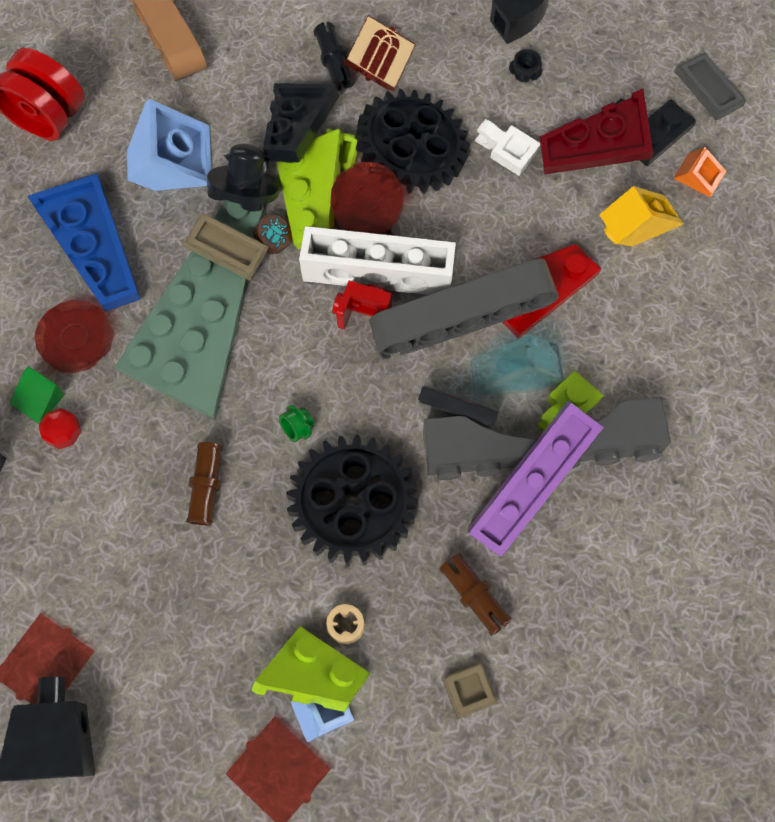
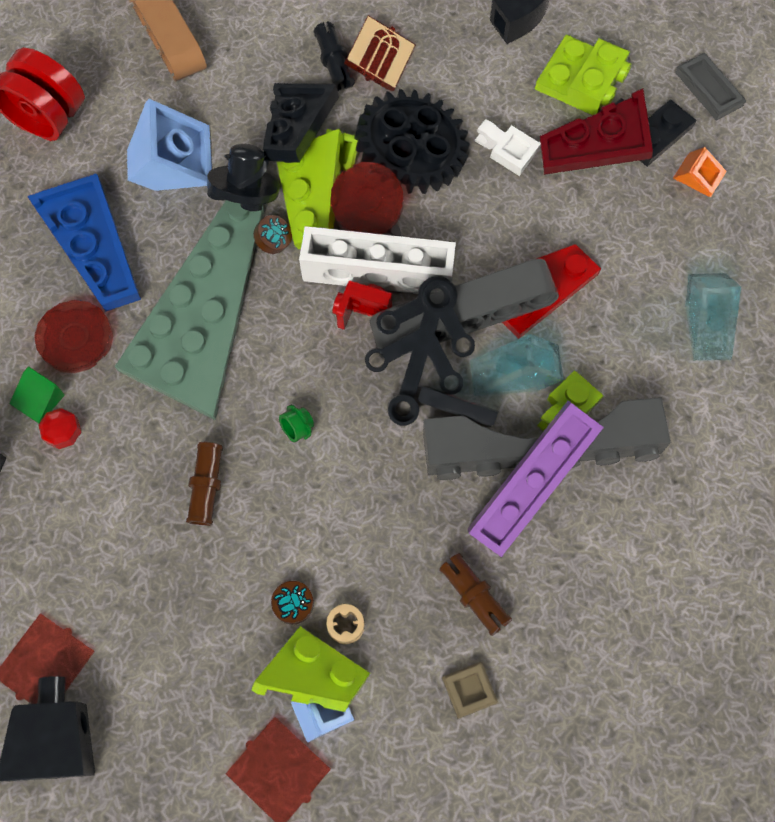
dark tan tile [184,212,269,281] -> none
black gear [286,435,418,566] -> none
black plate [509,49,542,83] -> none
yellow slope [599,186,684,247] -> none
none -> tile [271,581,314,625]
none -> black plant [365,276,475,426]
none -> lime plate [535,34,632,115]
none -> clear light blue slope [685,273,741,361]

